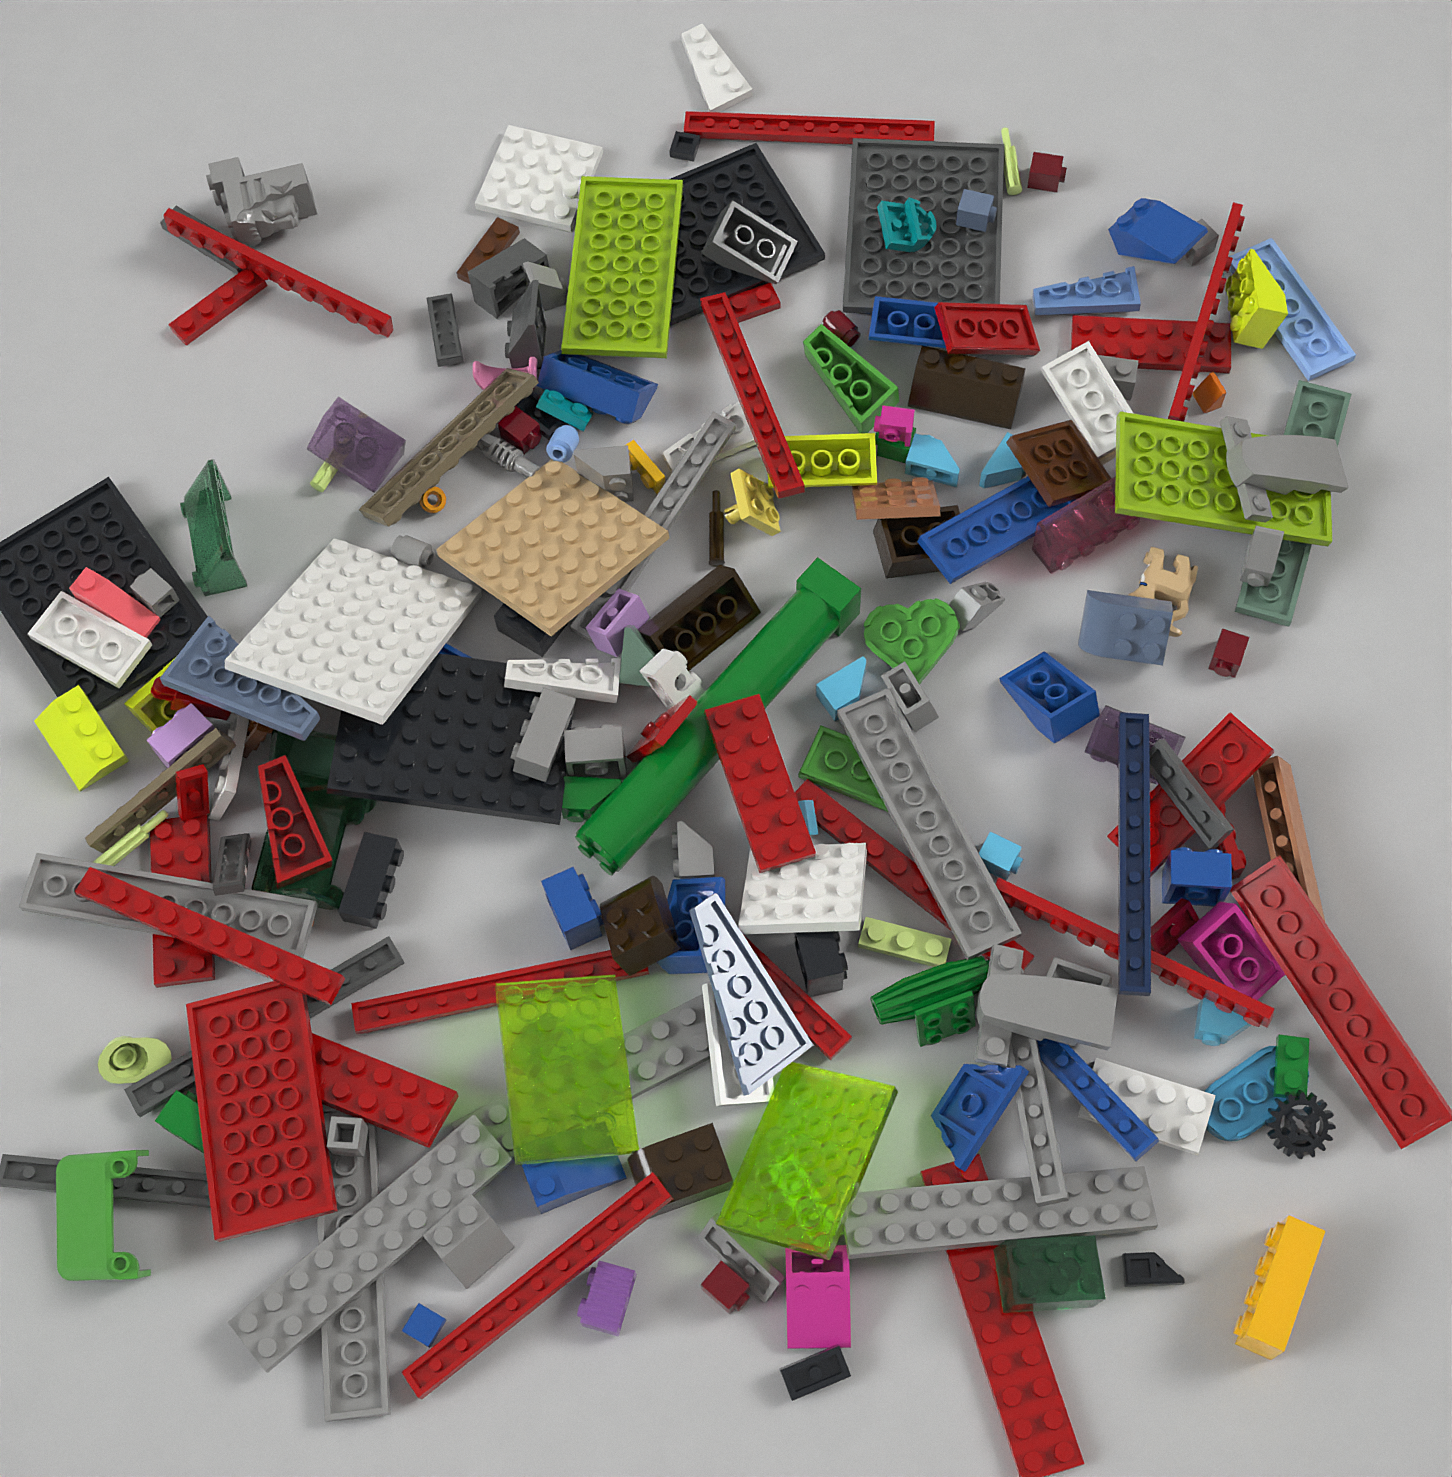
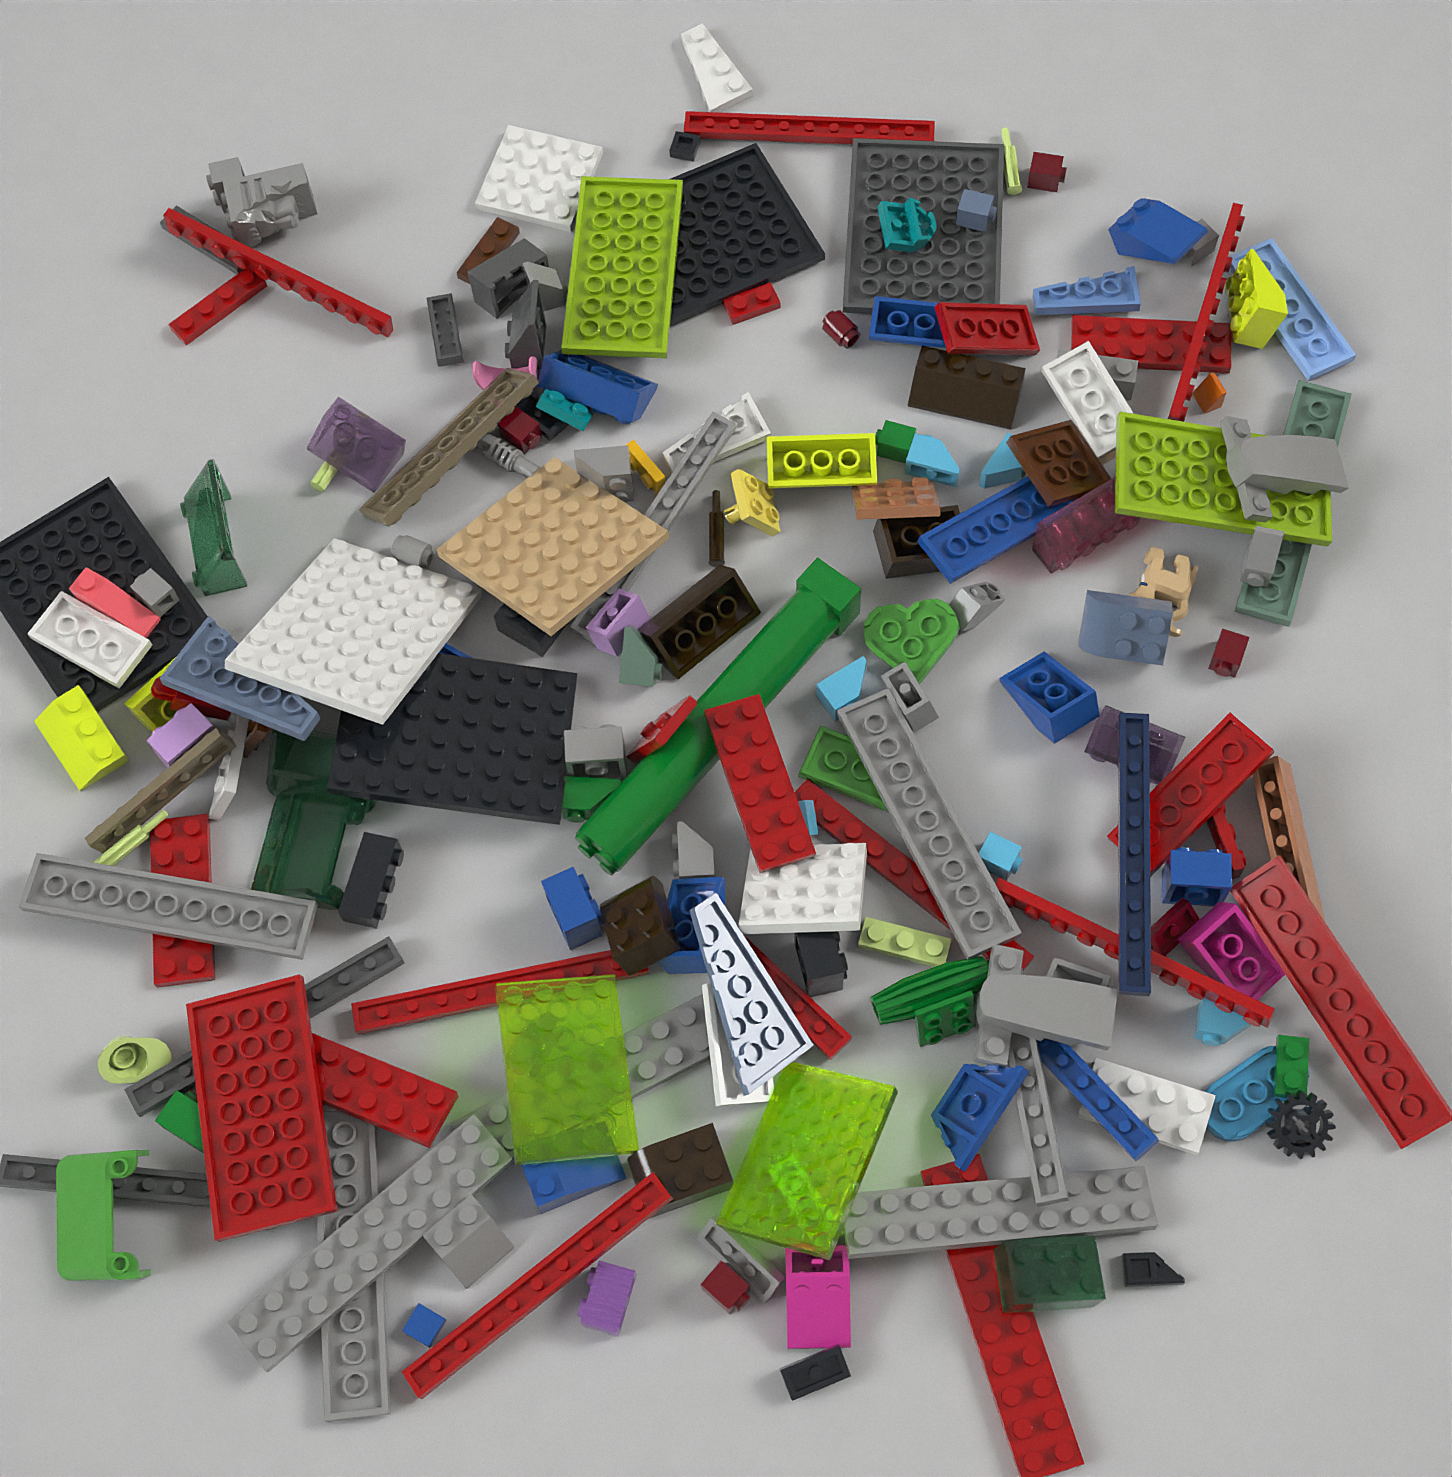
red plate [75,867,345,1005] -> none
red plate [175,764,210,821] -> none
dark grey plate [212,833,251,896] -> none
red wedge [258,755,332,889] -> none
light grey brick [327,1116,369,1157] -> none
light orange plate [419,486,446,513] -> none
white wing [504,658,621,703] -> none
light grey brick [511,688,576,782] -> none
light blue brick [546,425,579,463] -> none
white brick [640,649,705,709] -> none
red plate [700,292,805,499] -> none
dark grey slope [701,200,798,284] -> none
bright green wedge [803,324,900,433] -> none
dark pink brick [874,405,915,447] -> none
dark grey plate [1149,739,1234,849] -> none
yellow brick [1233,1215,1325,1360] -> none

